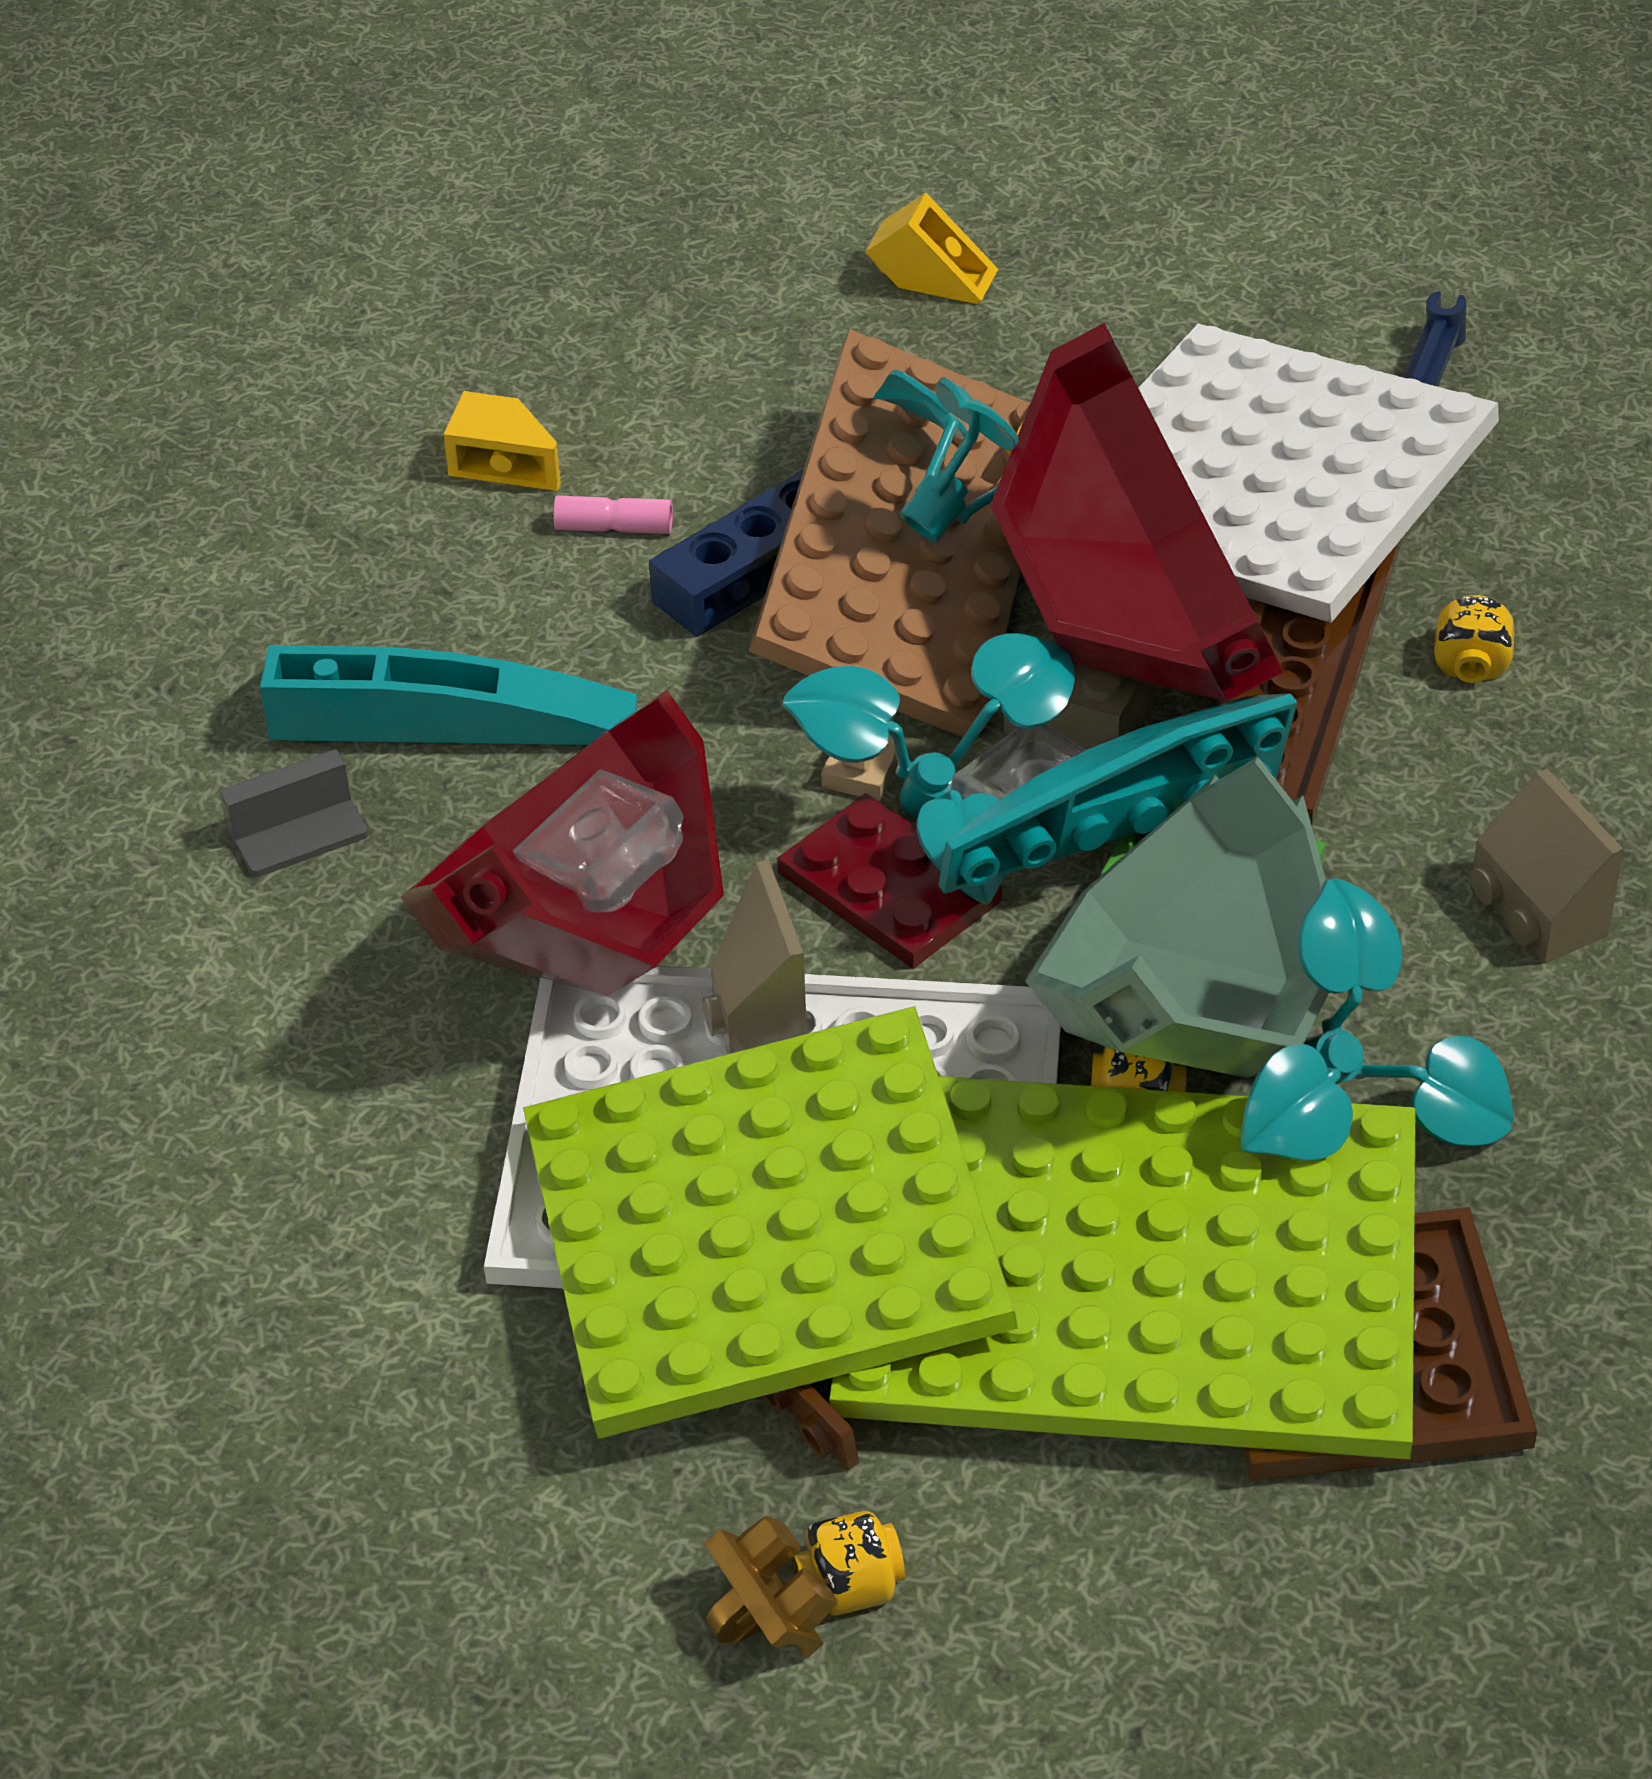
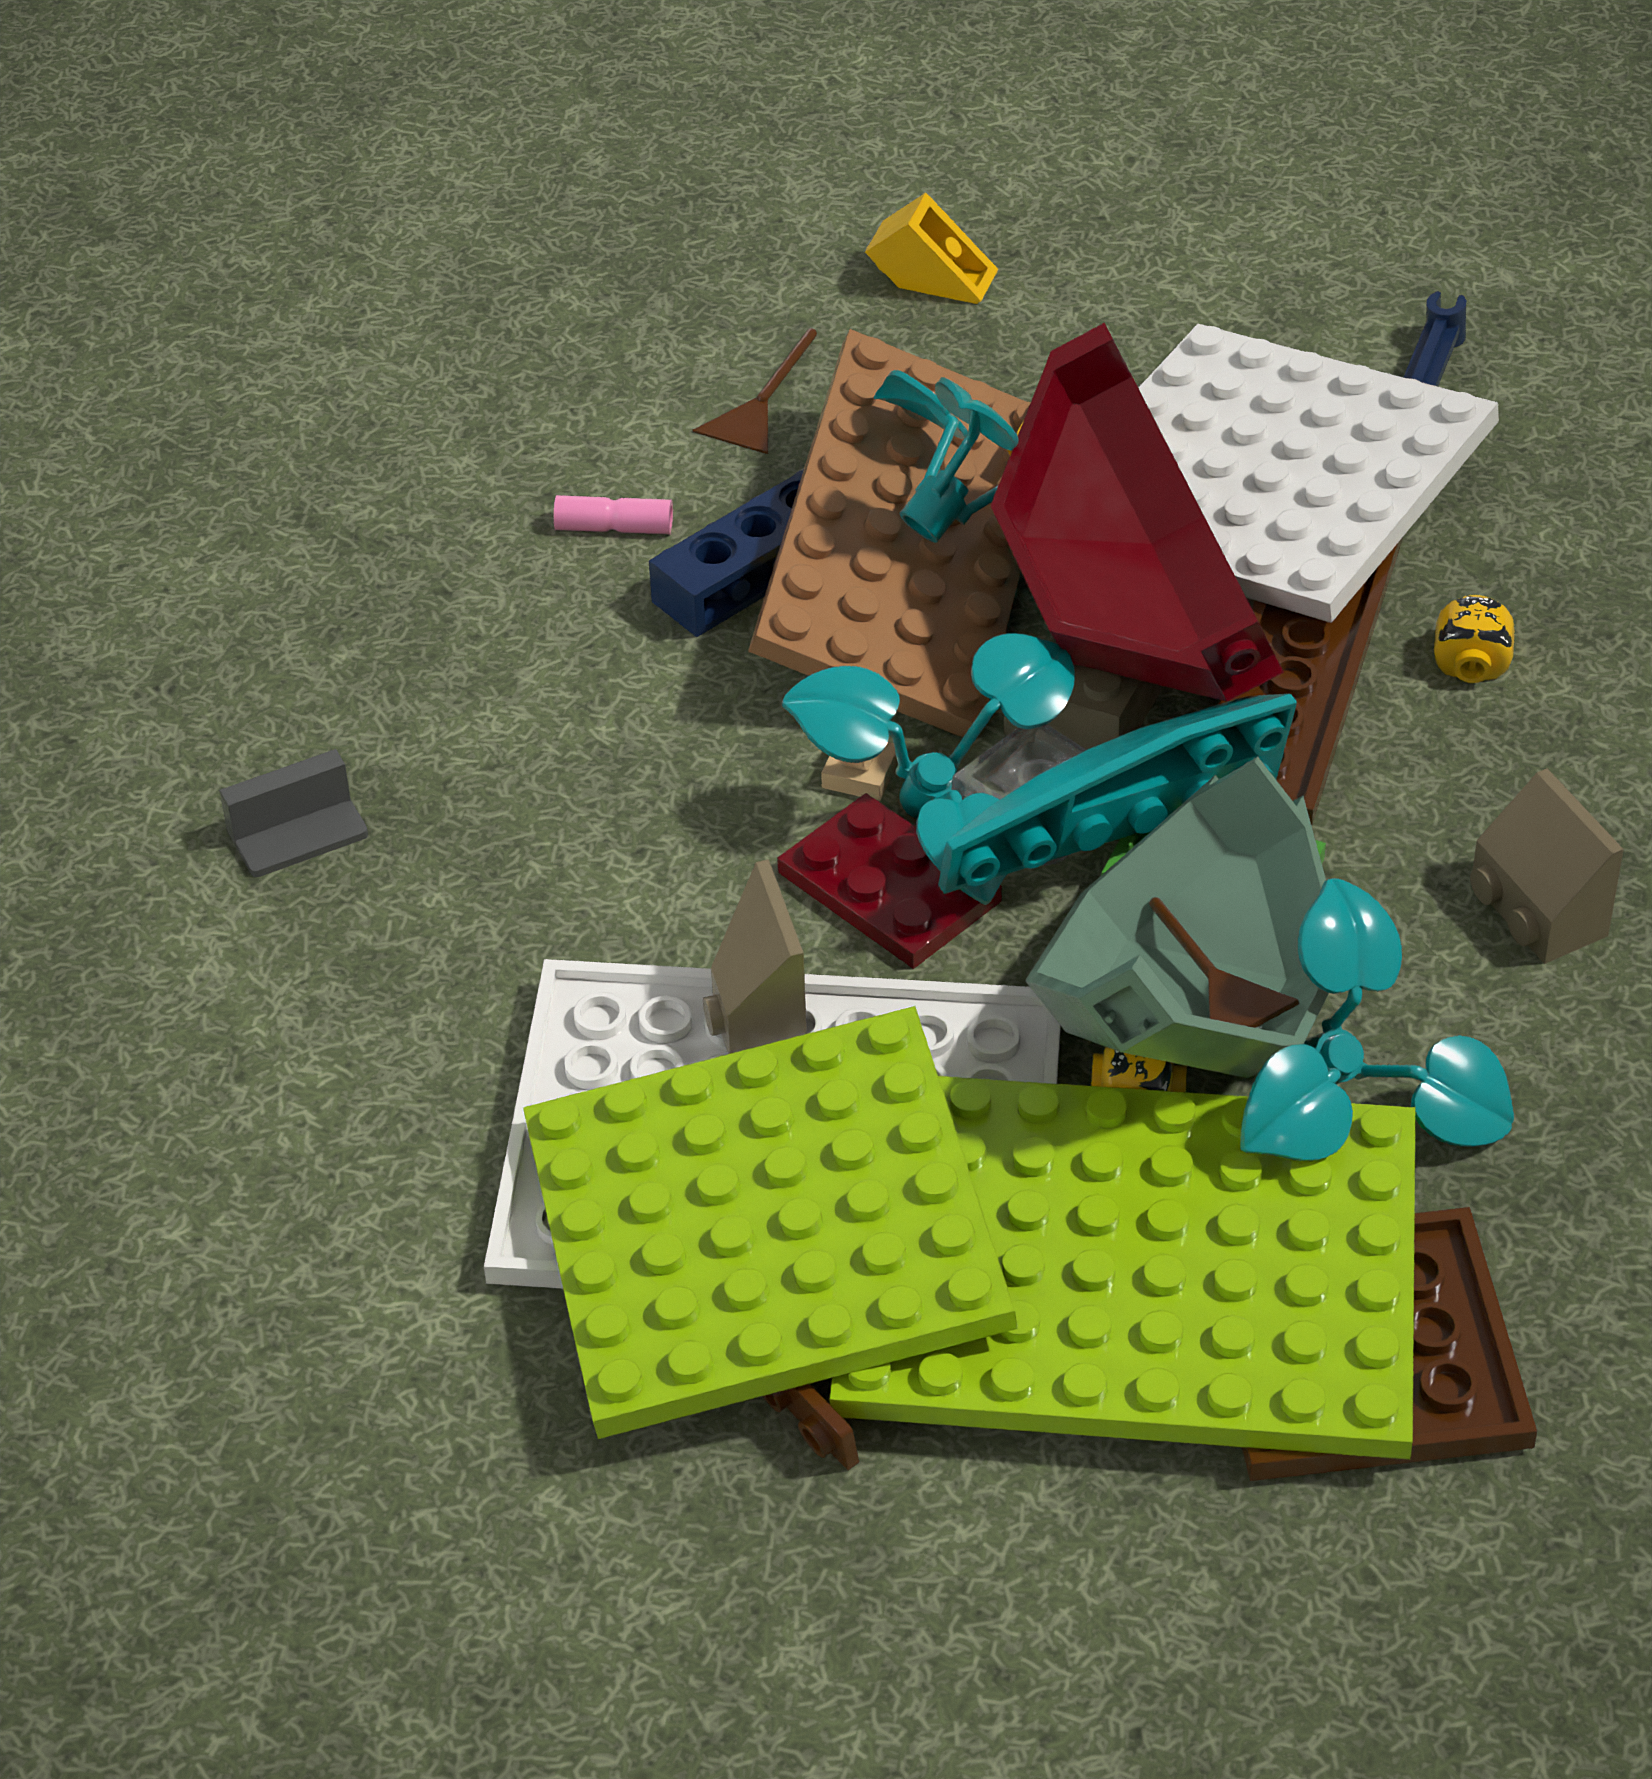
teal wedge [260,645,638,745] -> none
dark red panel [401,690,724,996] -> none
yellow slope [444,391,561,491] -> none
clear slope [513,769,684,912] -> none
pearl gold hips [704,1516,838,1658] -> none
yellow head [792,1511,905,1615] -> none
none -> reddish brown piece [692,328,817,454]
none -> reddish brown piece [1149,897,1299,1028]

